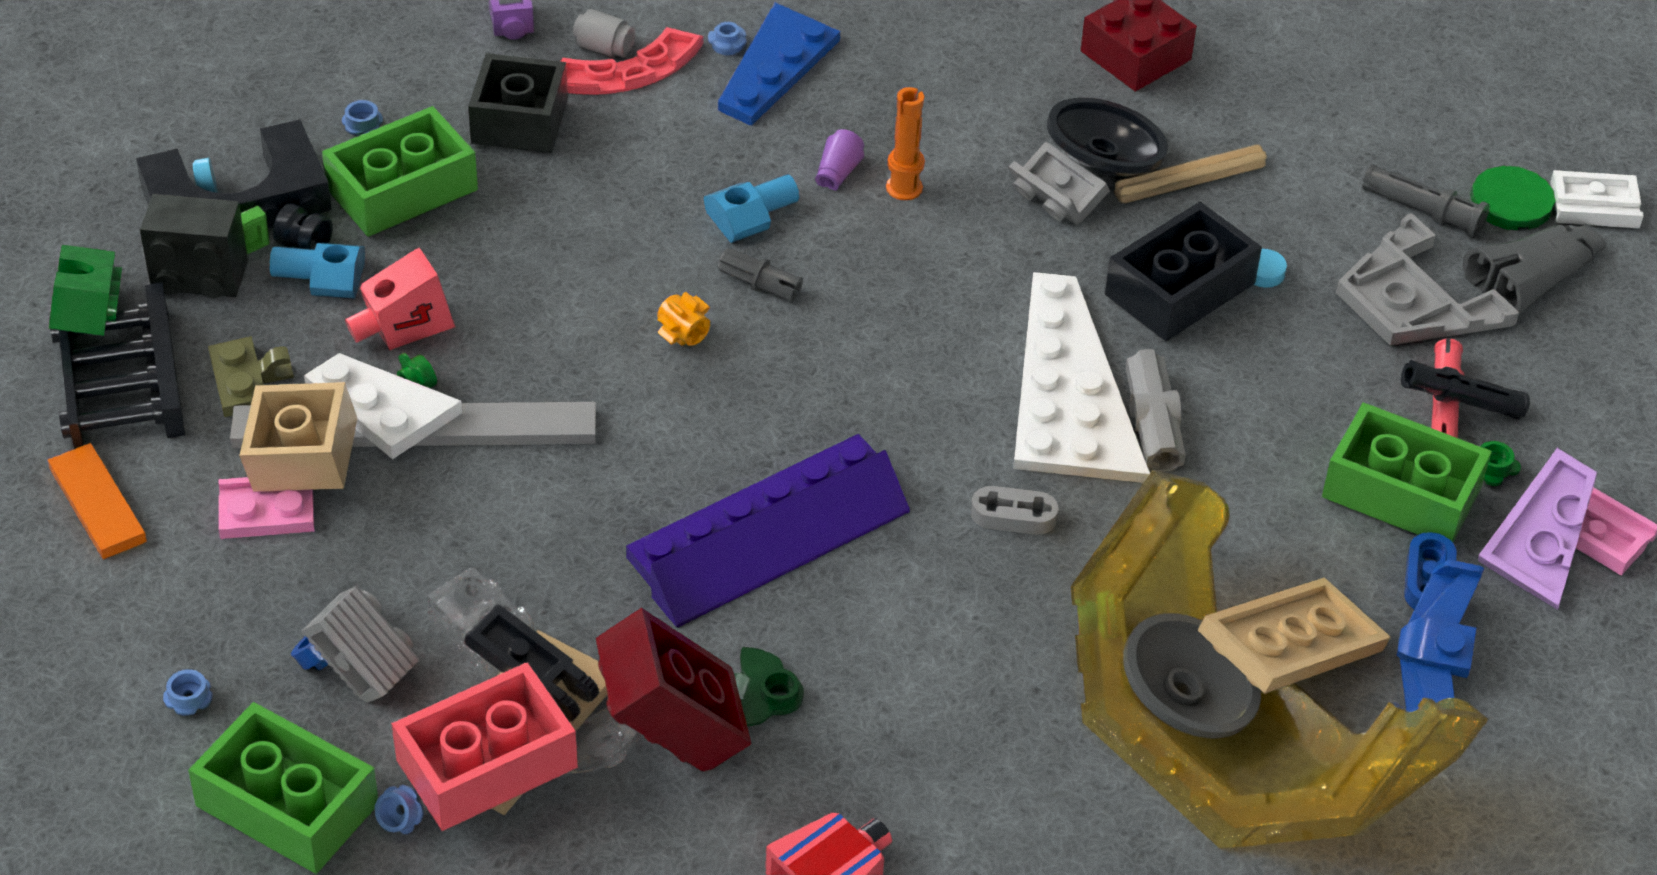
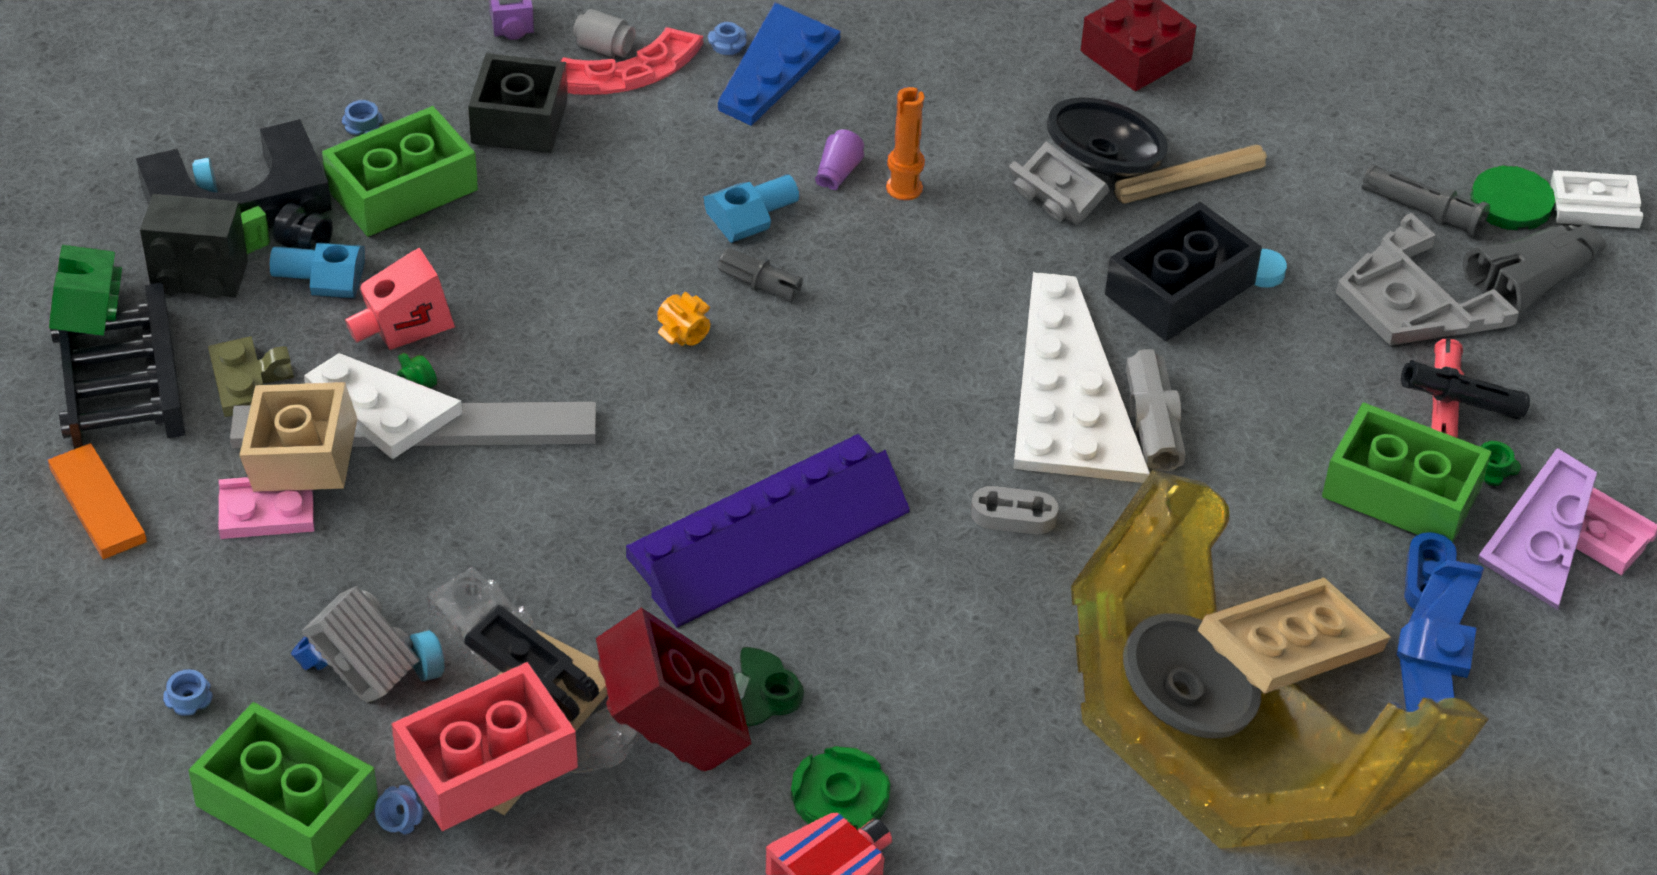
none -> medium azure tile [410,630,444,682]
none -> green tile [791,746,891,830]

